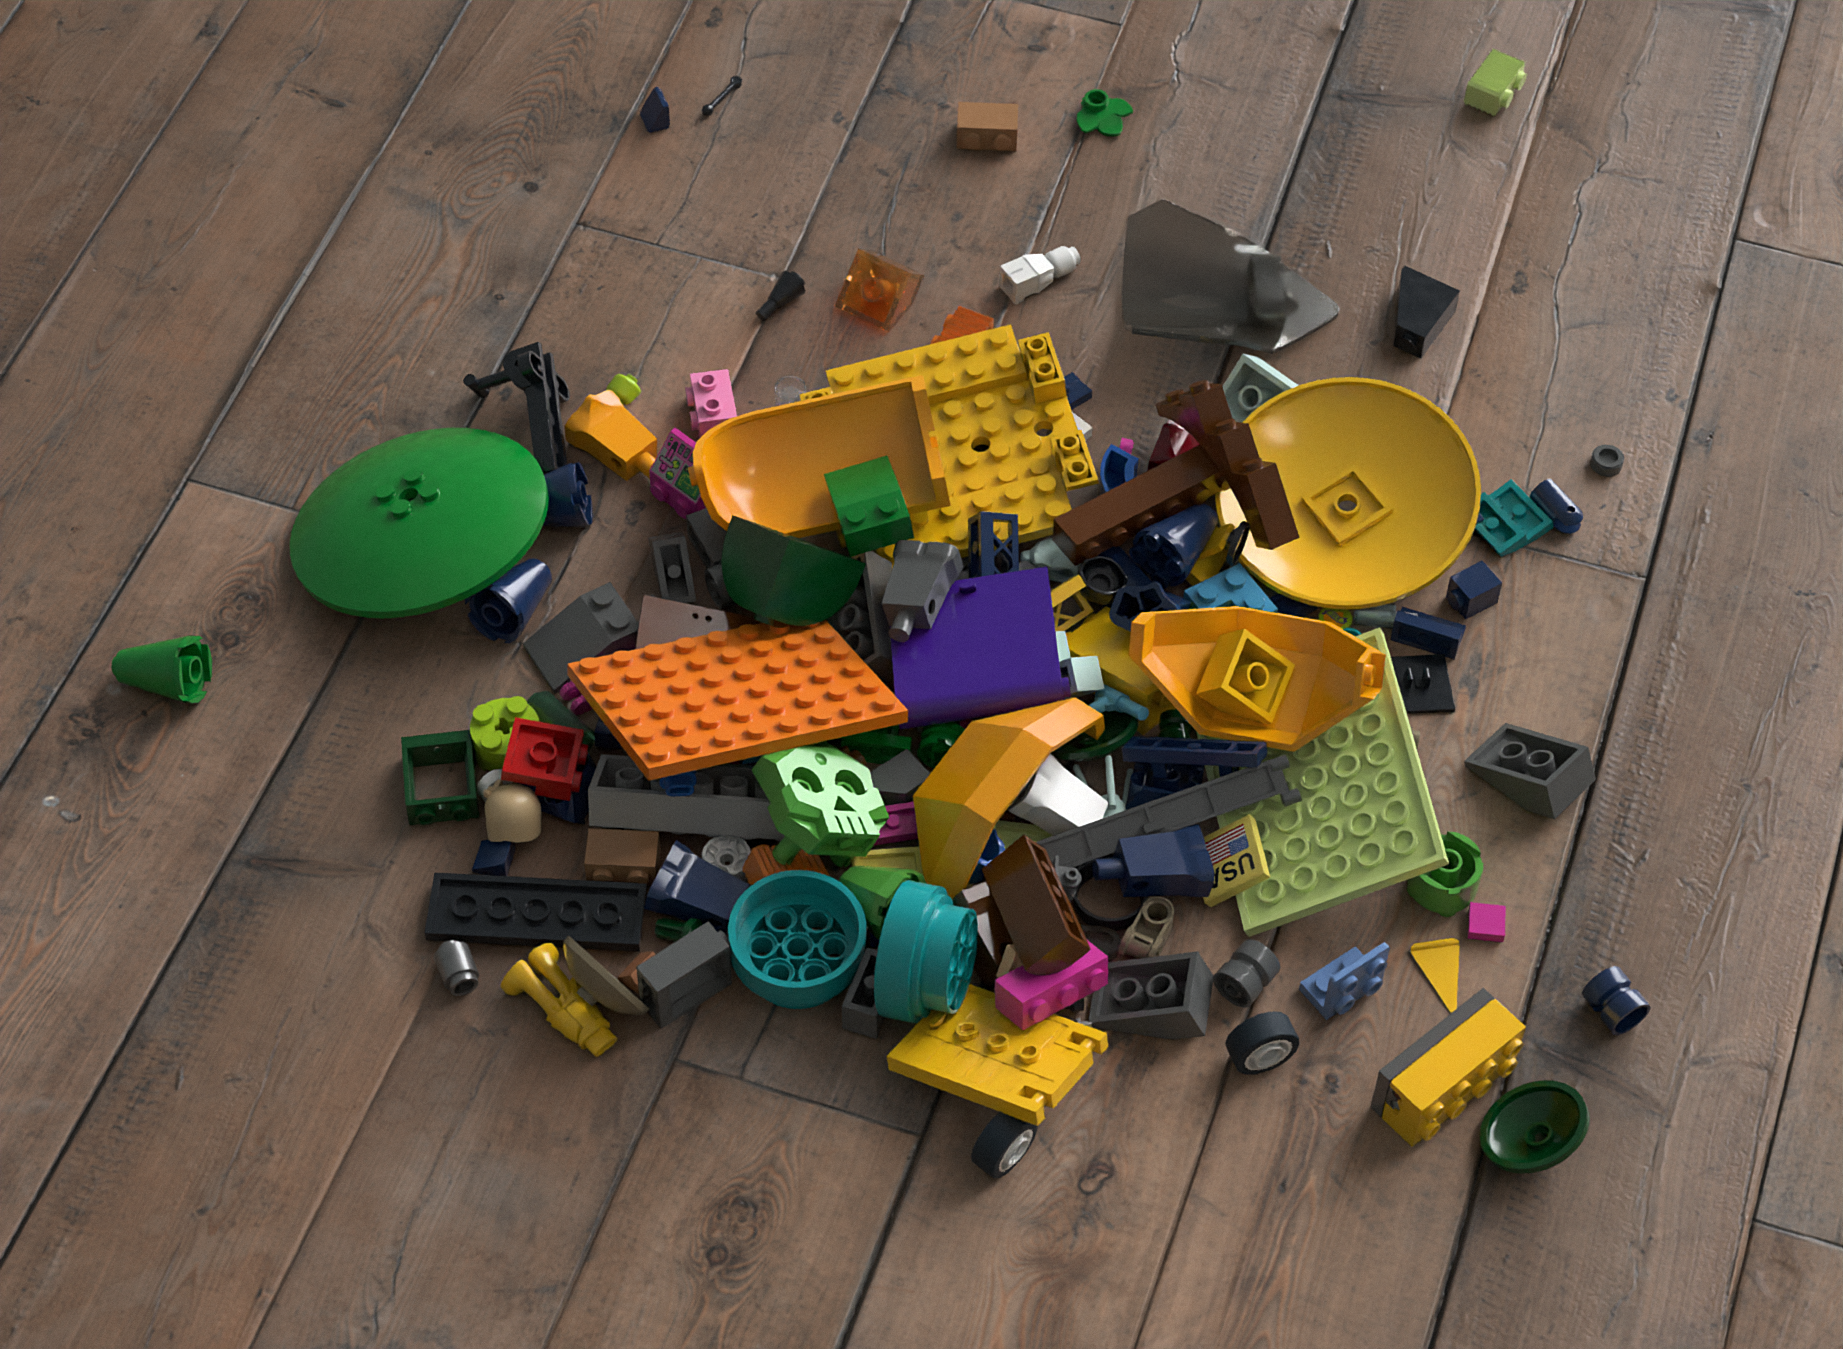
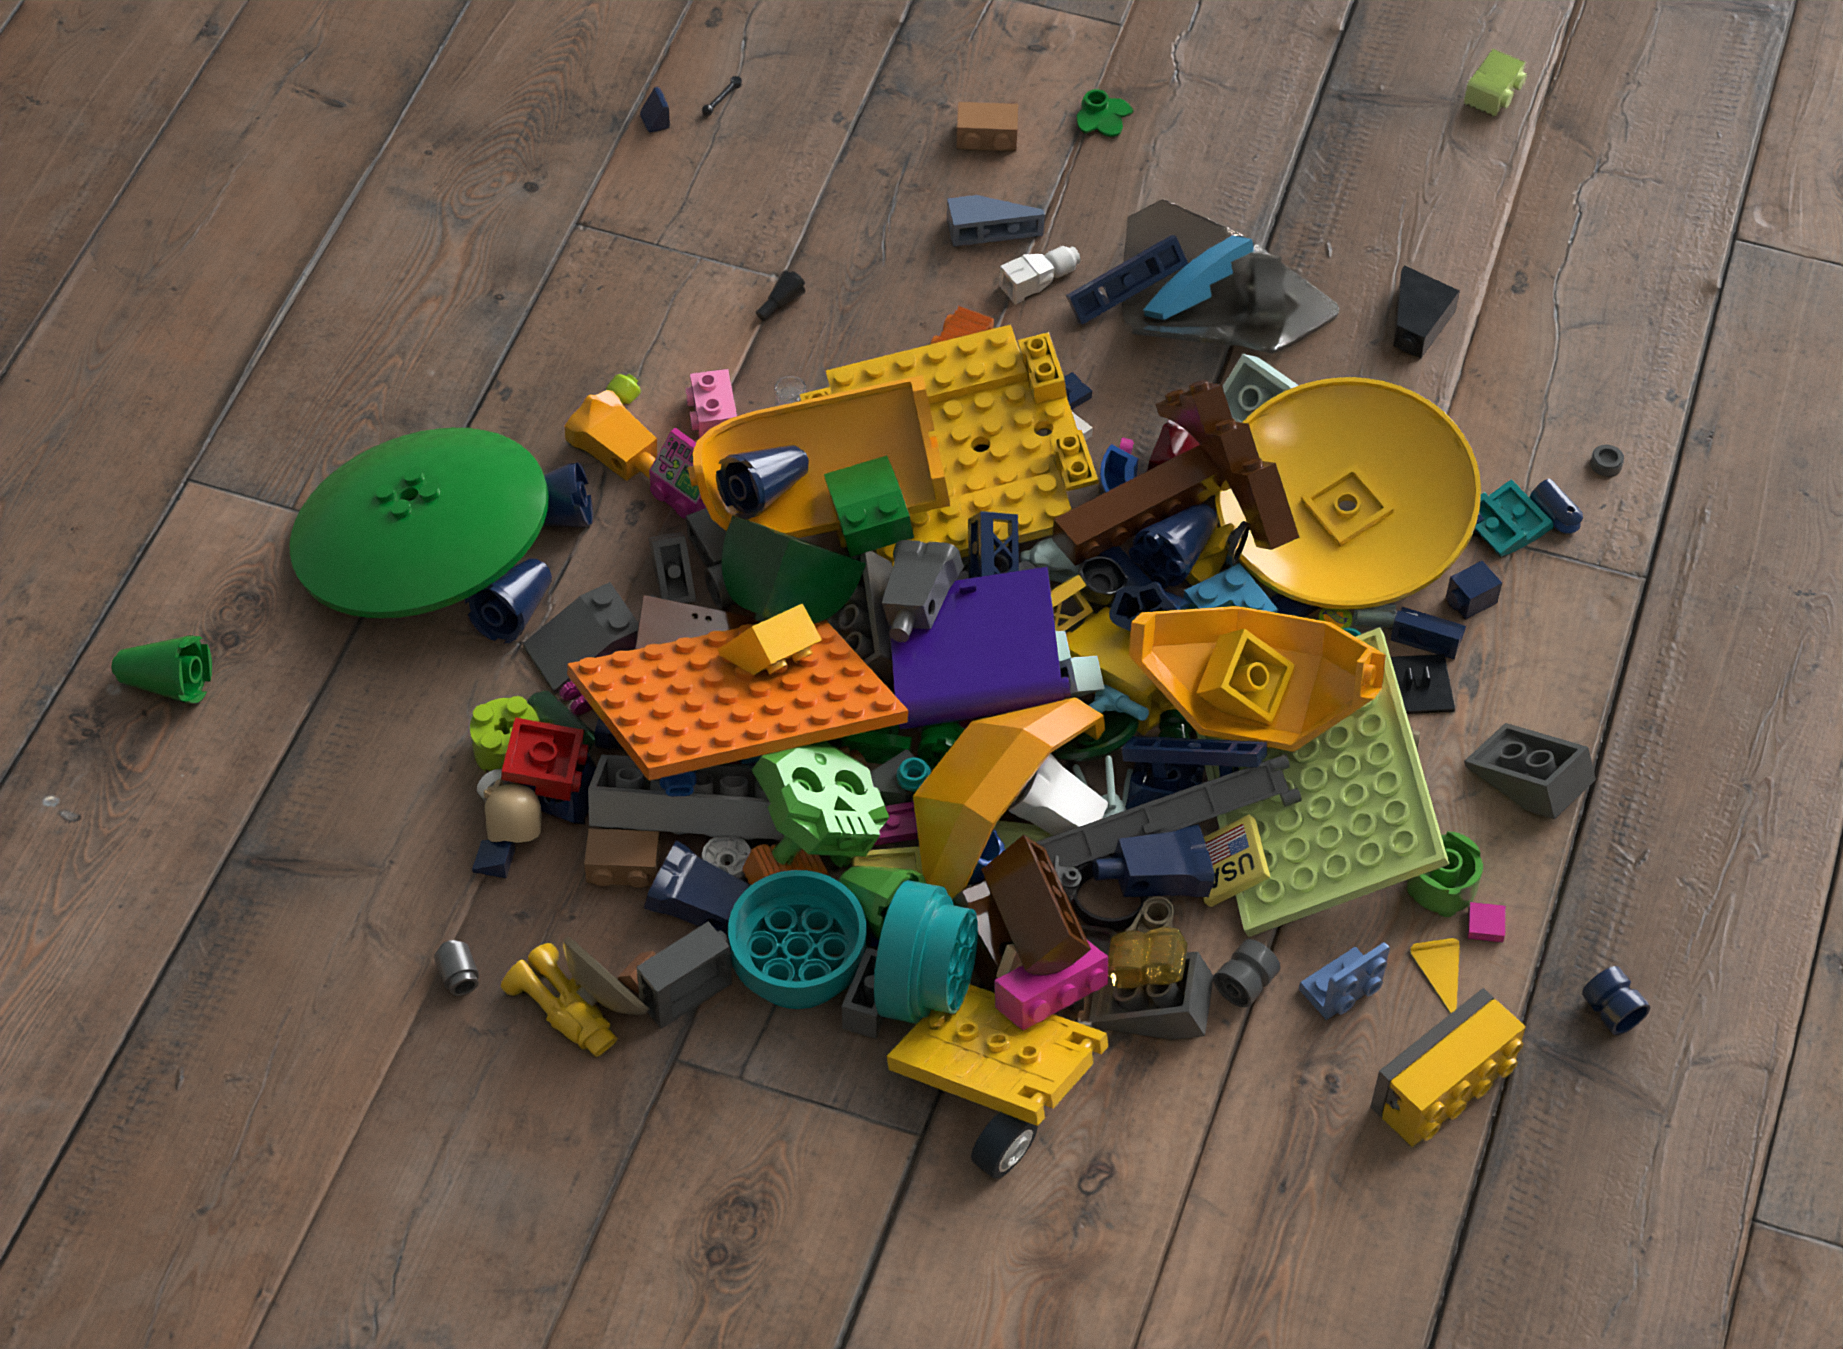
dark green window [401,730,479,825] -> none
black plate [425,872,647,952] -> none
black piece [463,342,570,475] -> none
dark green piece [654,918,703,942] -> none
clear orange slope [835,249,925,332] -> none
black wheel [1225,1011,1300,1075] -> none
dark green dish [1480,1080,1590,1174] -> none
none -> dark blue cone [715,445,809,520]
none -> yellow slope [718,604,822,675]
none -> teal plate [896,757,931,791]
none -> sand blue slope [947,195,1045,246]
none -> dark blue hinge [1065,235,1189,325]
none -> clear yellow brick [1108,926,1188,988]
none -> dark azure slope [1143,235,1254,320]

